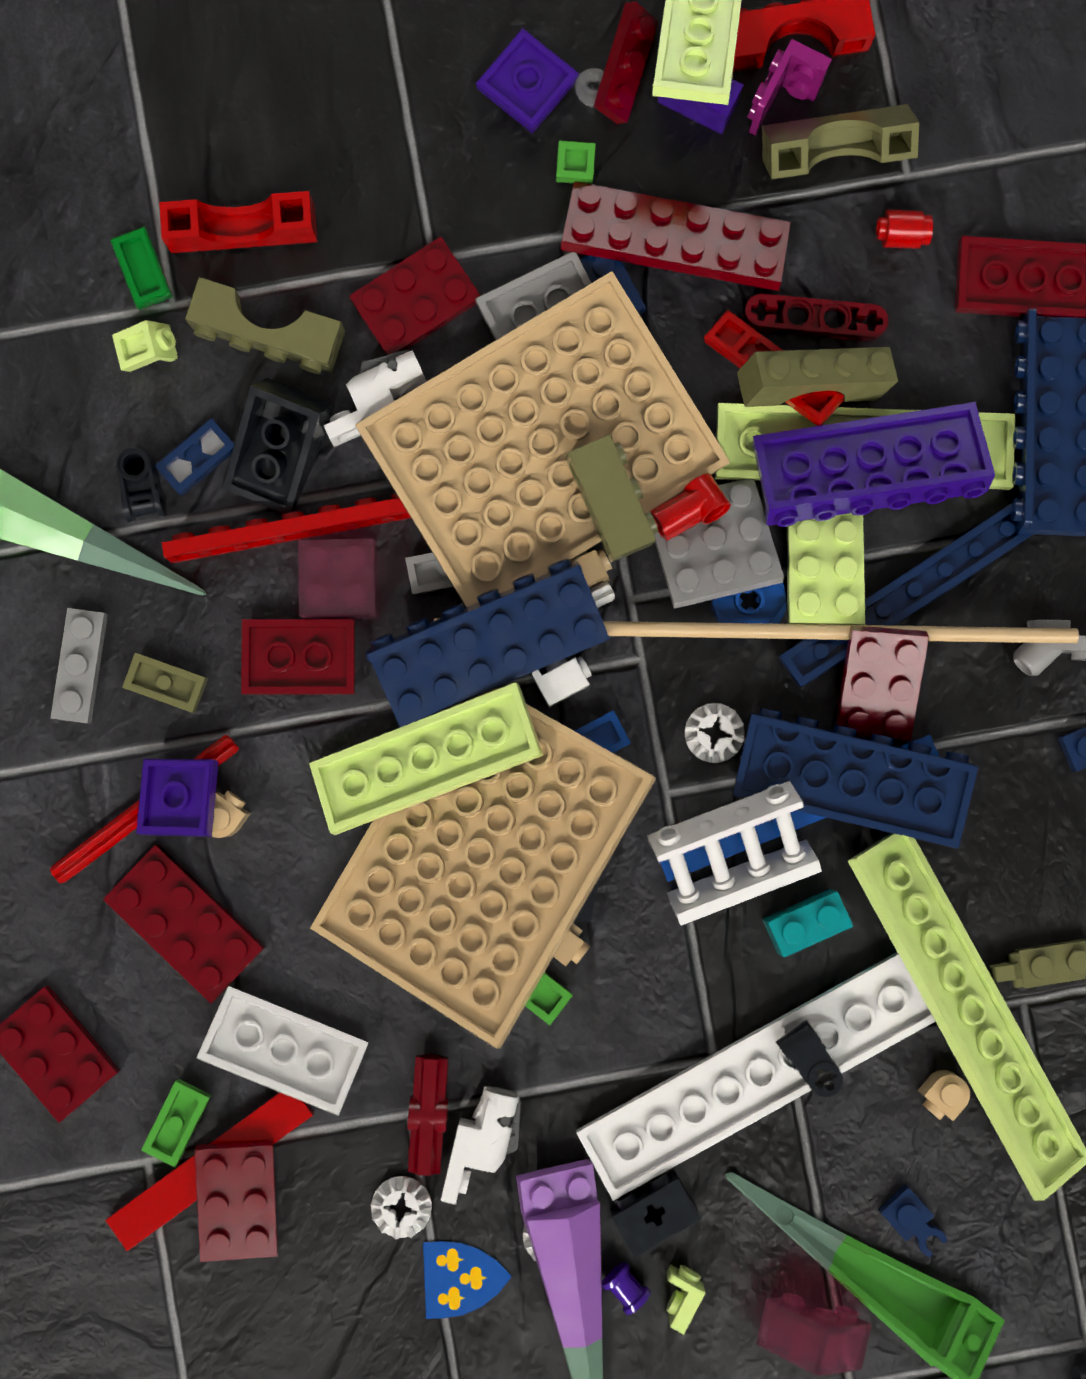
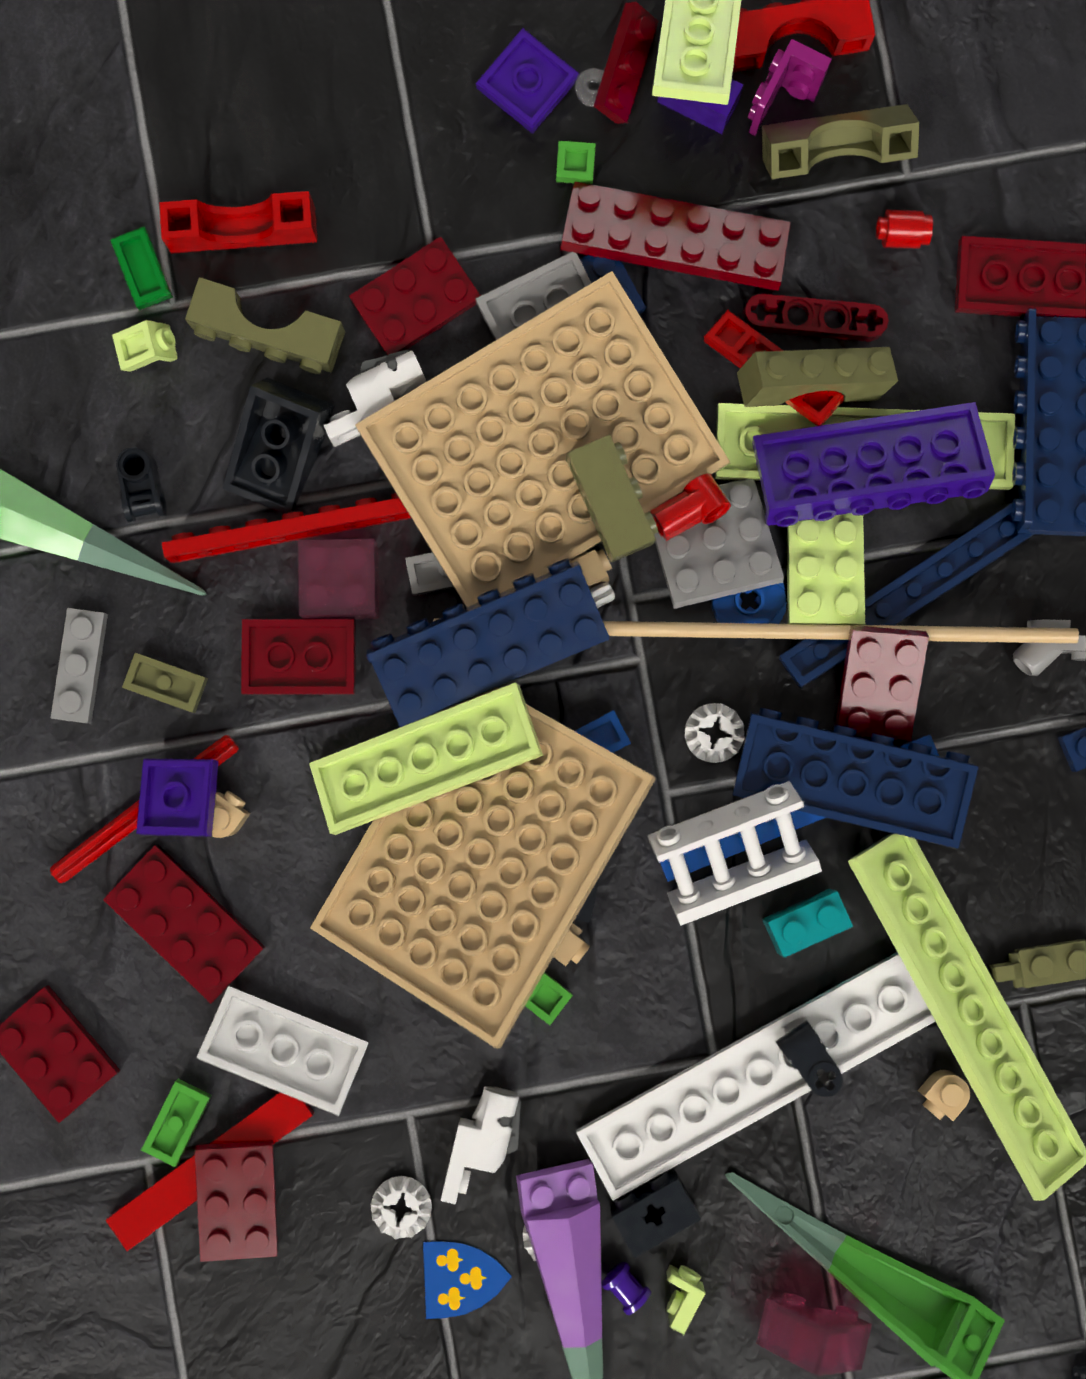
dark blue piece [155,418,234,496] -> none
dark red piece [408,1054,449,1176] -> none
white brick [532,656,592,708] -> none
dark blue plate [878,1184,947,1257] -> none

